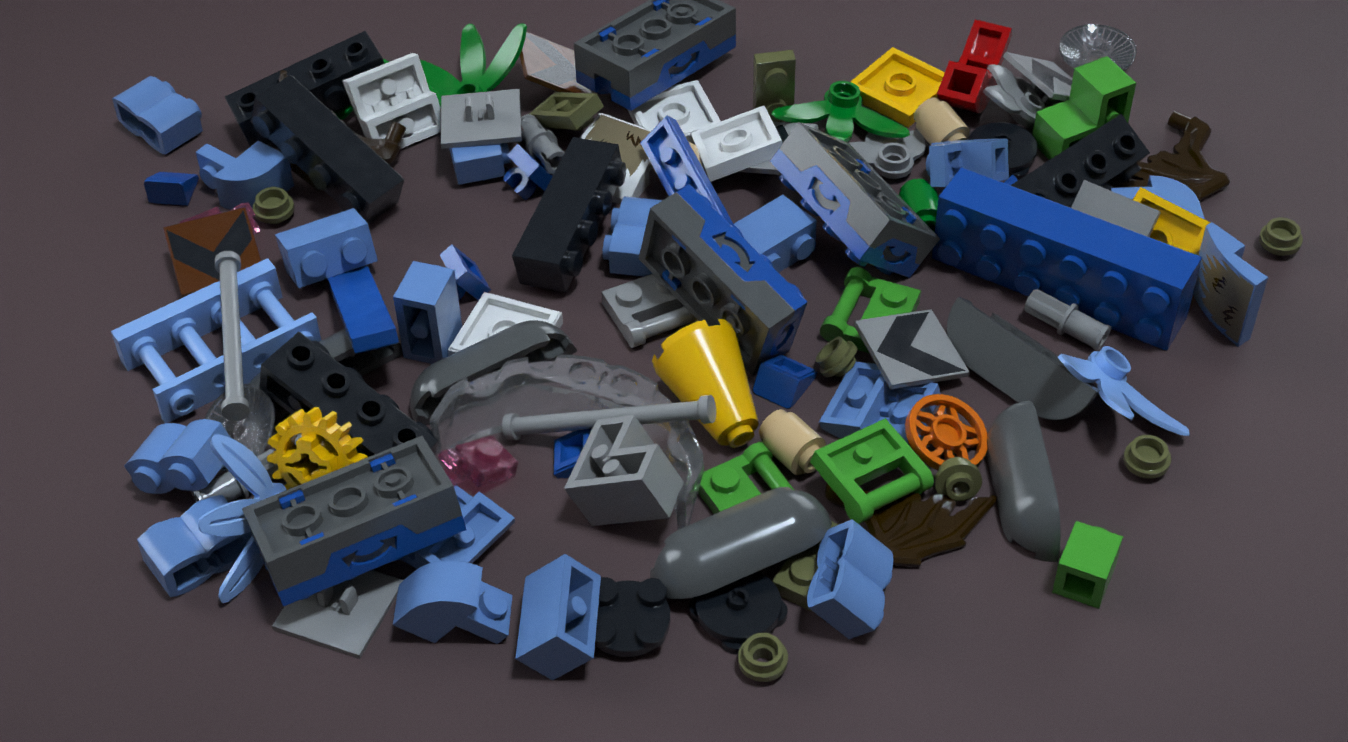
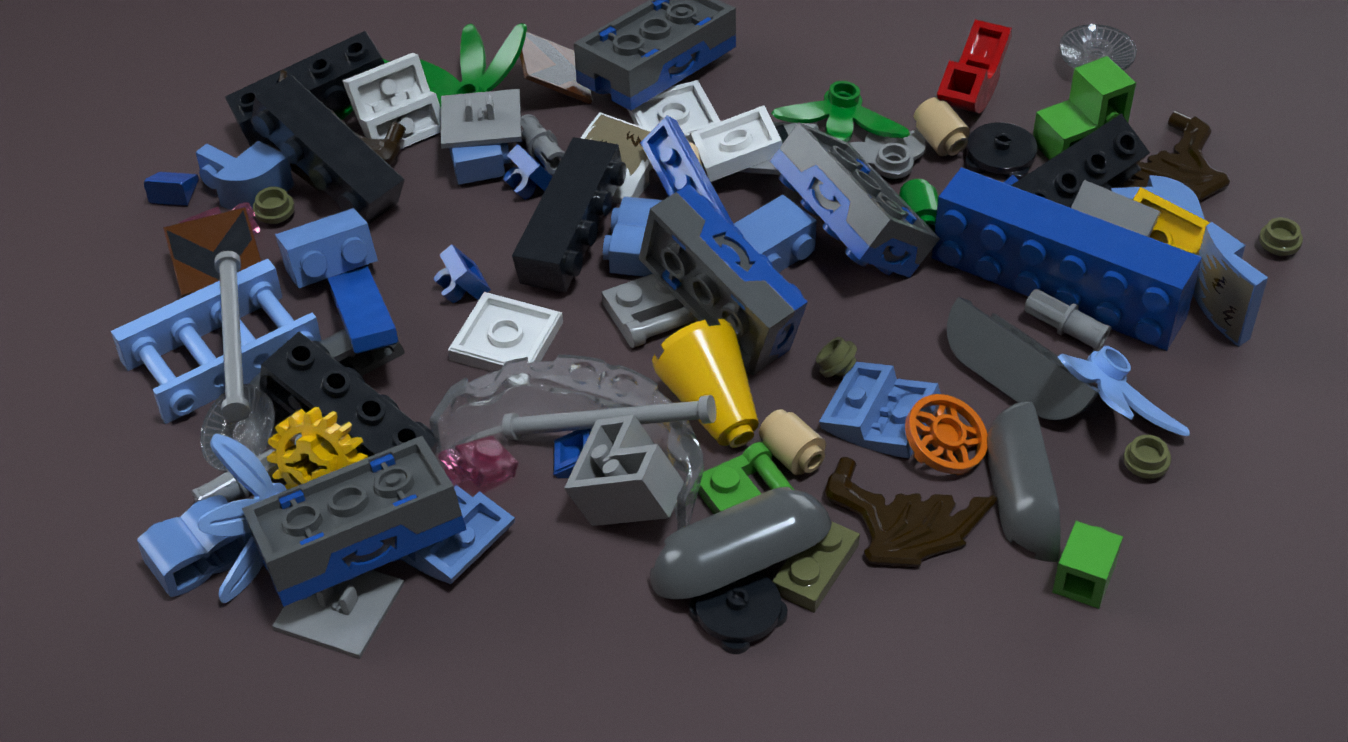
medium blue brick [112,76,203,154] -> none
medium blue brick [124,419,231,494] -> none
medium blue brick [393,261,462,364] -> none
medium blue brick [393,561,513,644] -> none
dark grey brick [410,320,577,425] -> none
medium blue brick [515,554,601,680] -> none
olive plate [529,92,604,131] -> none
black piece [595,577,671,657] -> none
olive plate [738,633,788,682] -> none
olive plate [753,50,796,122] -> none
blue slope [753,355,818,408] -> none
medium blue brick [807,519,894,639] -> none
bright green plate [810,418,934,524] -> none
bright green plate [820,267,921,353] -> none
yellow tile [850,47,945,128] -> none
light grey piece [854,309,970,389] -> none
medium blue brick [926,139,1009,187] -> none
olive plate [934,457,982,501] -> none
light grey plate [983,64,1045,128] -> none
light grey piece [1003,52,1073,105] -> none

